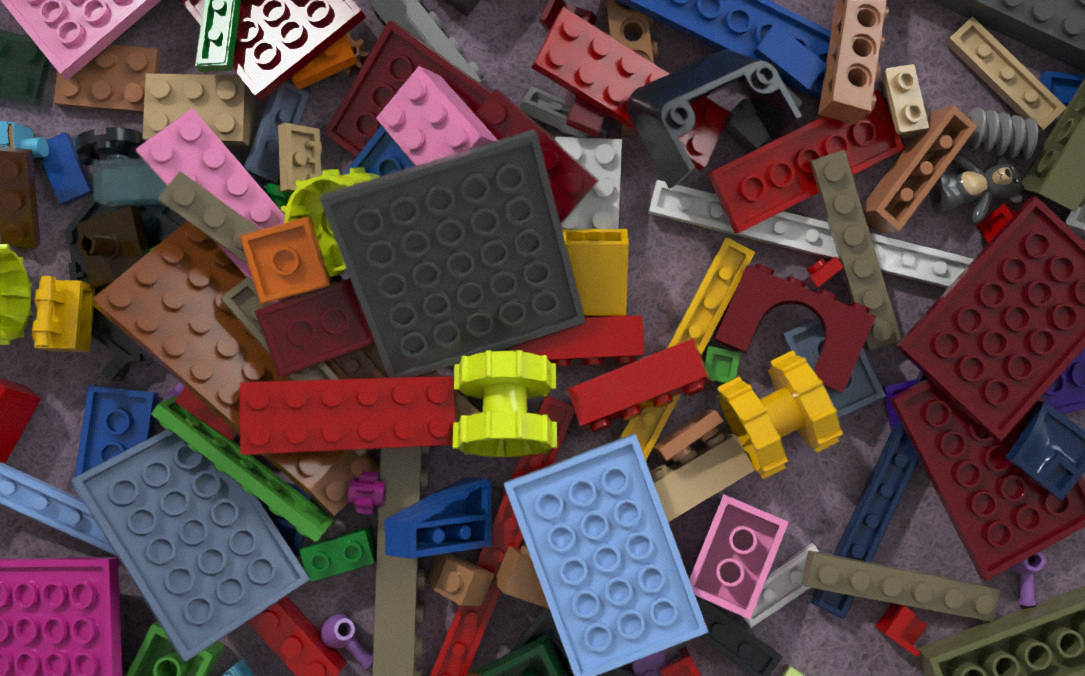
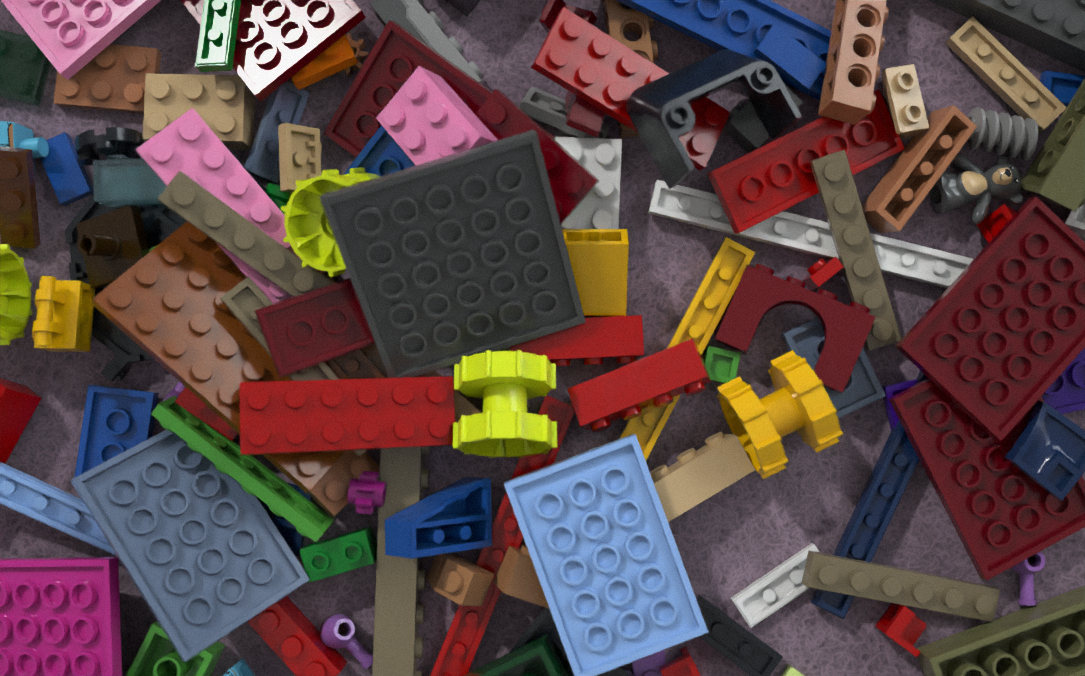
orange tile [240,217,331,305] -> none
nougat plate [653,409,723,462] -> none
bright pink brick [689,494,789,619] -> none

